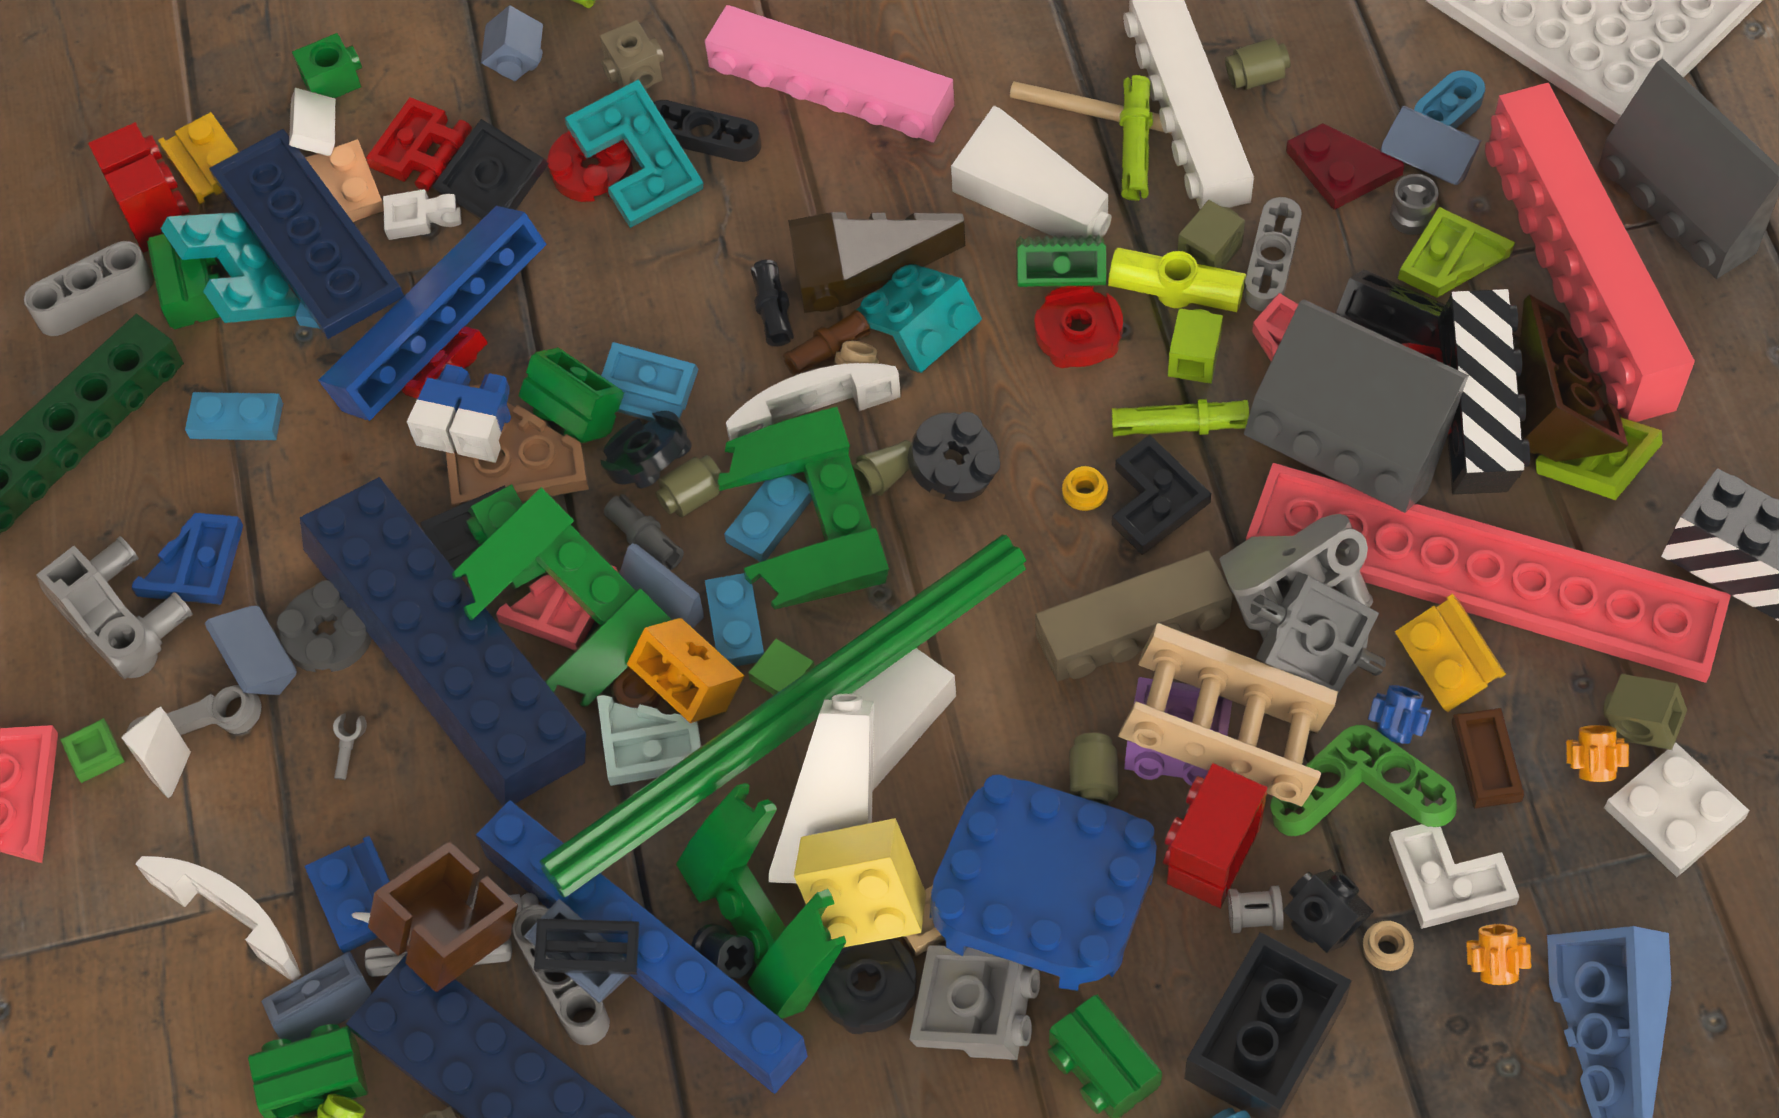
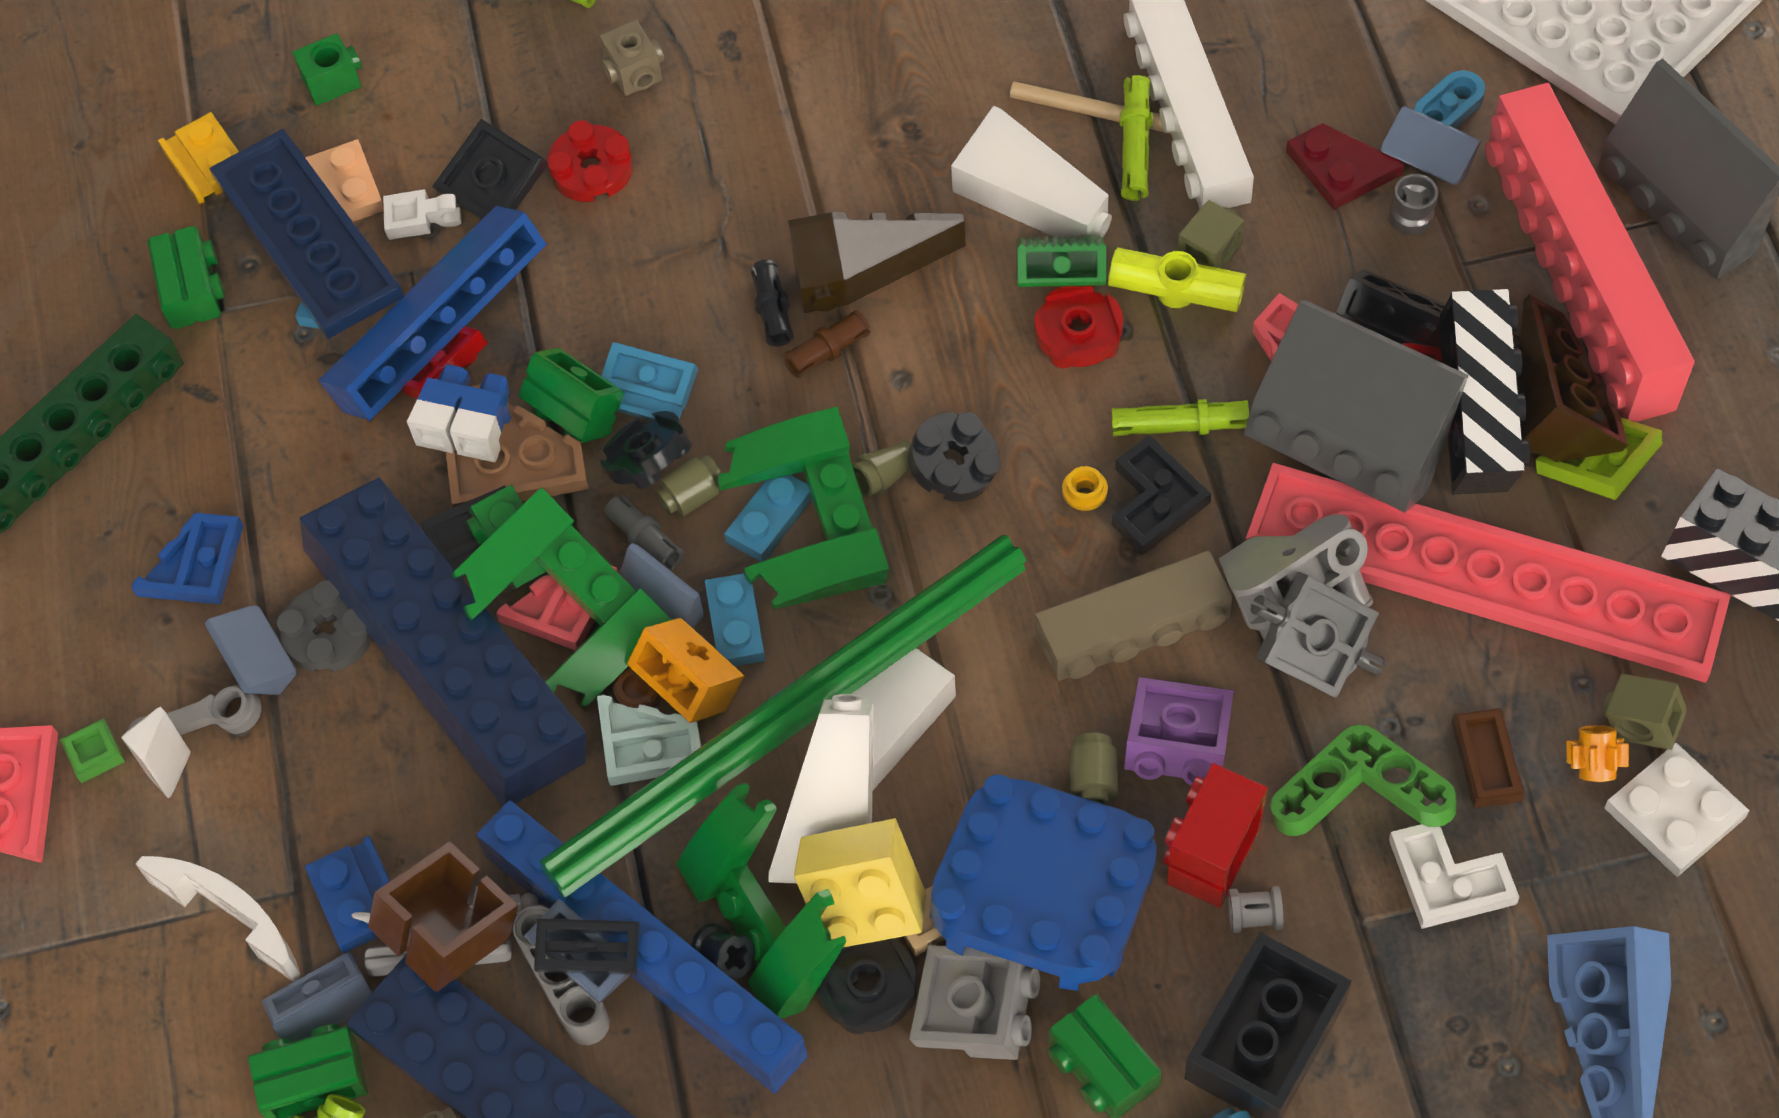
light grey beam [24,241,154,336] -> none
light grey piece [36,536,193,680] -> none
red piece [88,122,190,253] -> none
teal plate [161,212,300,323] -> none
dark azure plate [185,392,283,440] -> none
white tile [289,88,336,156] -> none
light grey hand [333,713,367,780] -> none
red plate [366,97,472,192] -> none
sand blue brick [481,5,543,81] -> none
teal plate [565,79,704,228] -> none
black beam [653,100,761,162] -> none
bright pink brick [705,5,954,143] -> none
white slope [726,363,901,441] -> none
bright green tile [748,638,815,695] -> none
tan plate [835,341,879,365] -> none
teal bracket [856,265,983,373] -> none
tan fence [1118,623,1338,807] -> none
lime brick [1168,308,1223,384] -> none
olive brick [1225,38,1291,90] -> none
light grey beam [1244,197,1302,311] -> none
black brick [1283,869,1374,953] -> none
tan plate [1362,921,1414,971] -> none
blue gear [1368,685,1432,744] -> none
yellow plate [1395,594,1506,712] -> none
lime wing [1397,207,1515,298] -> none
light orange gear [1466,924,1531,985] -> none

